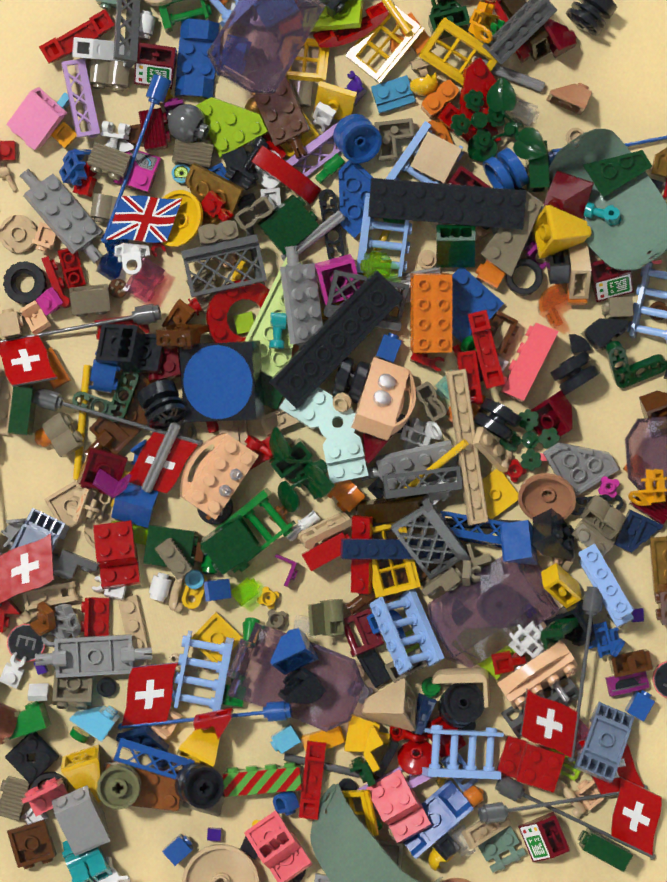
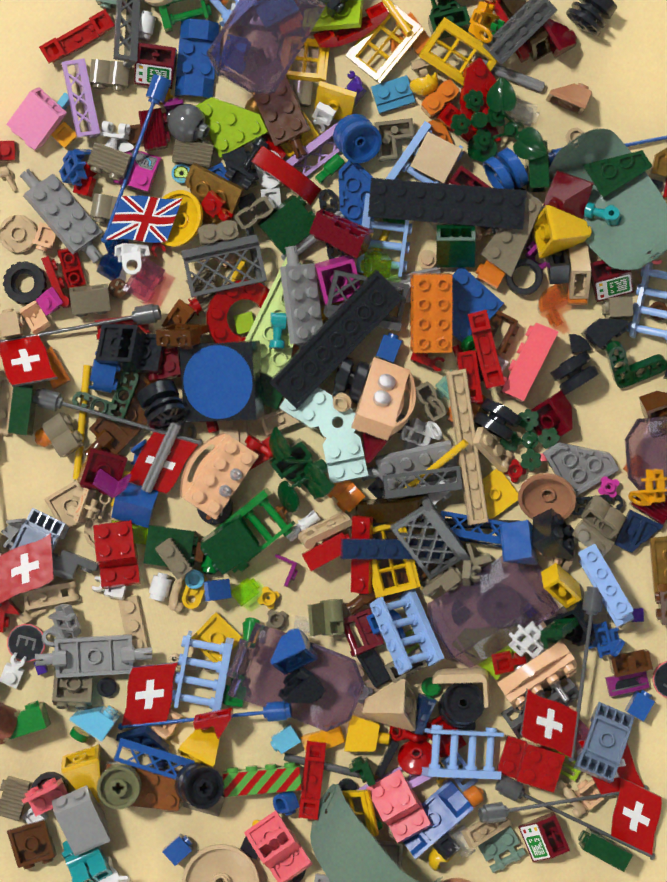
black brick [5,731,59,784] -> none
white tile [27,683,49,701] -> none
dark orange bracket [30,601,56,636] -> none
white slope [72,37,124,62] -> none
red bracket [81,597,110,637] -> none
dark purple piece [207,827,221,841] -> none
yellow slope [363,725,384,772] -> none
none -> dark red wedge [309,209,374,259]

